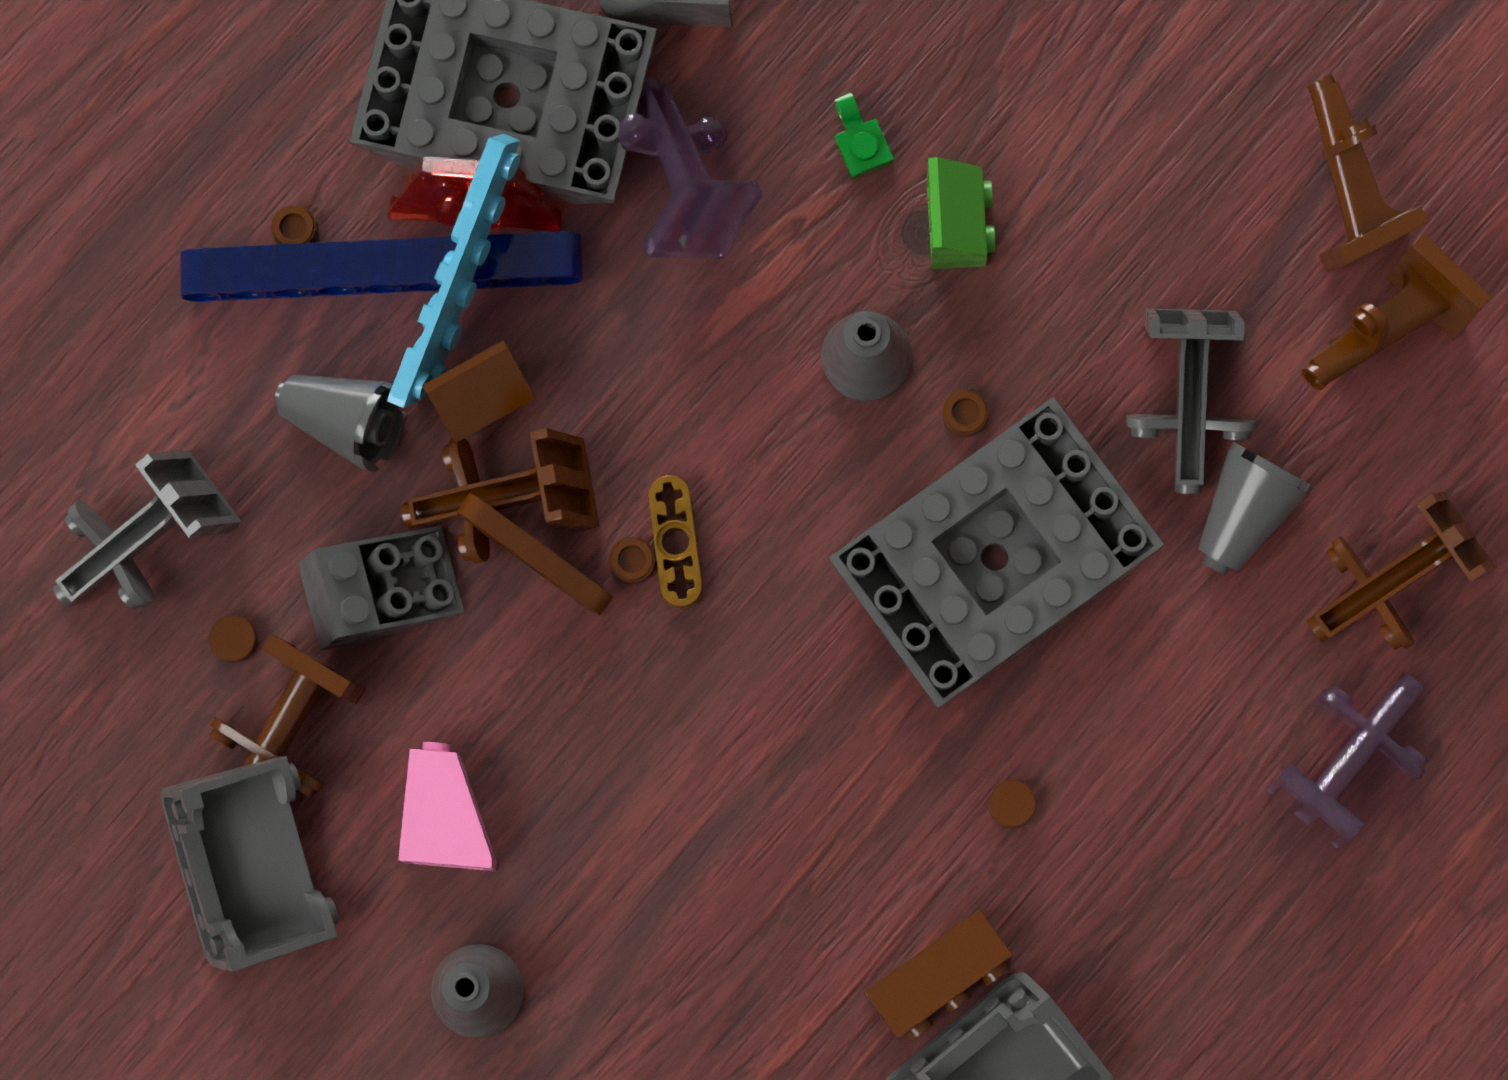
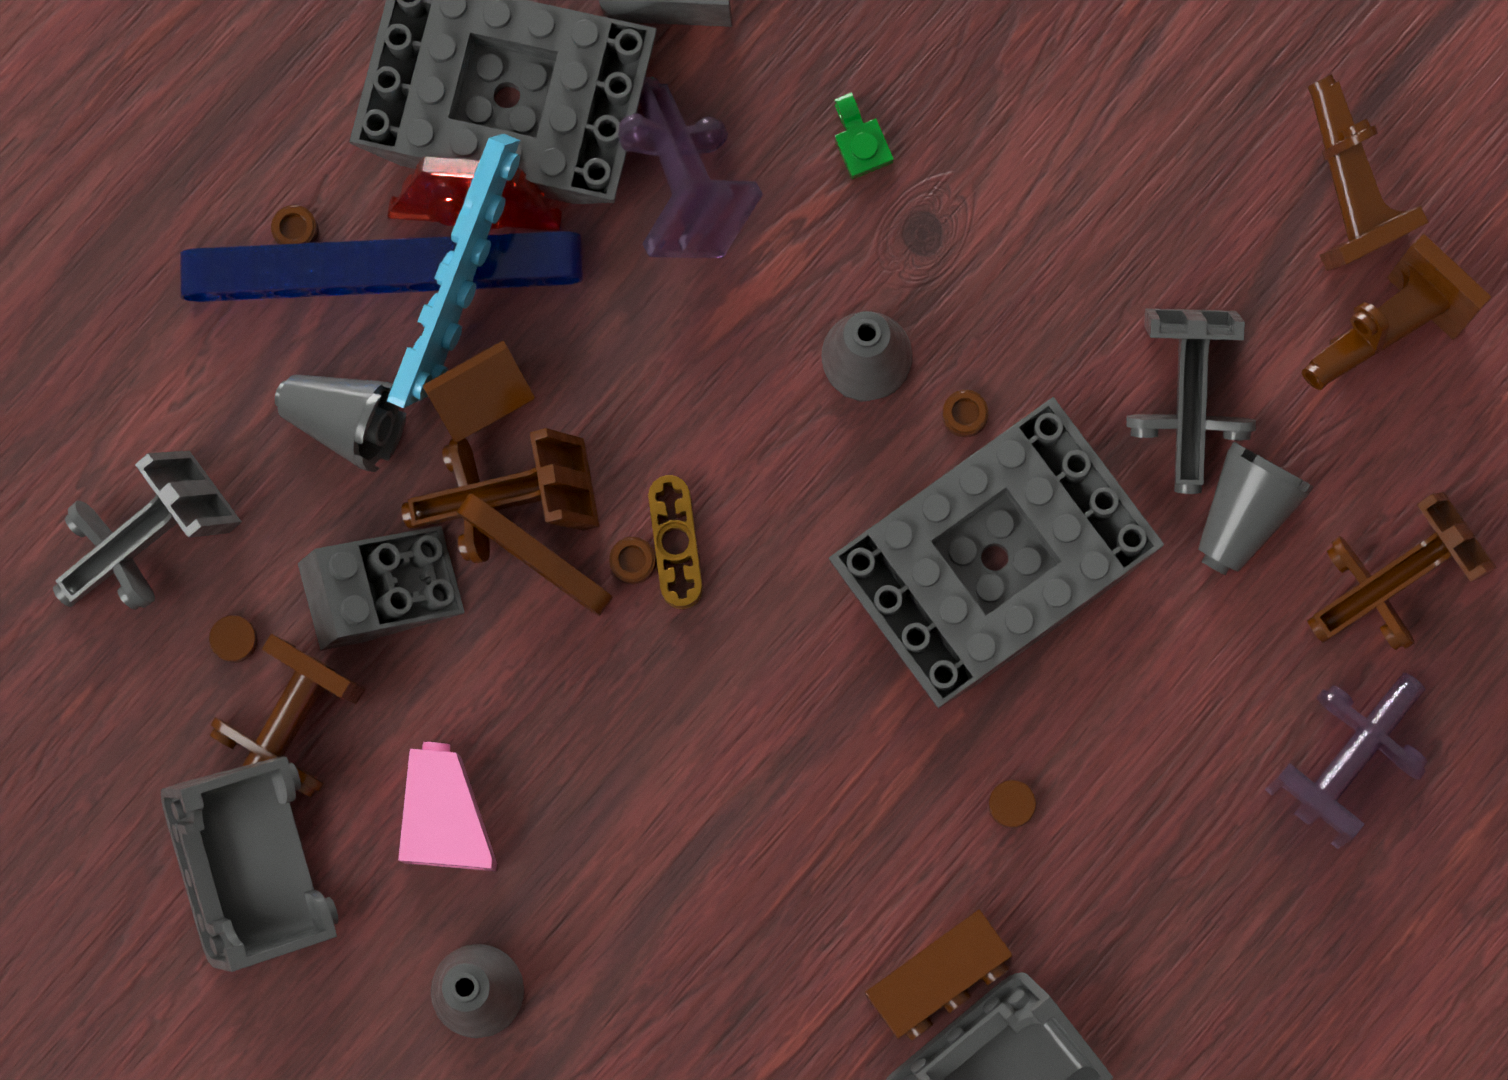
bright green slope [927,157,995,269] -> none

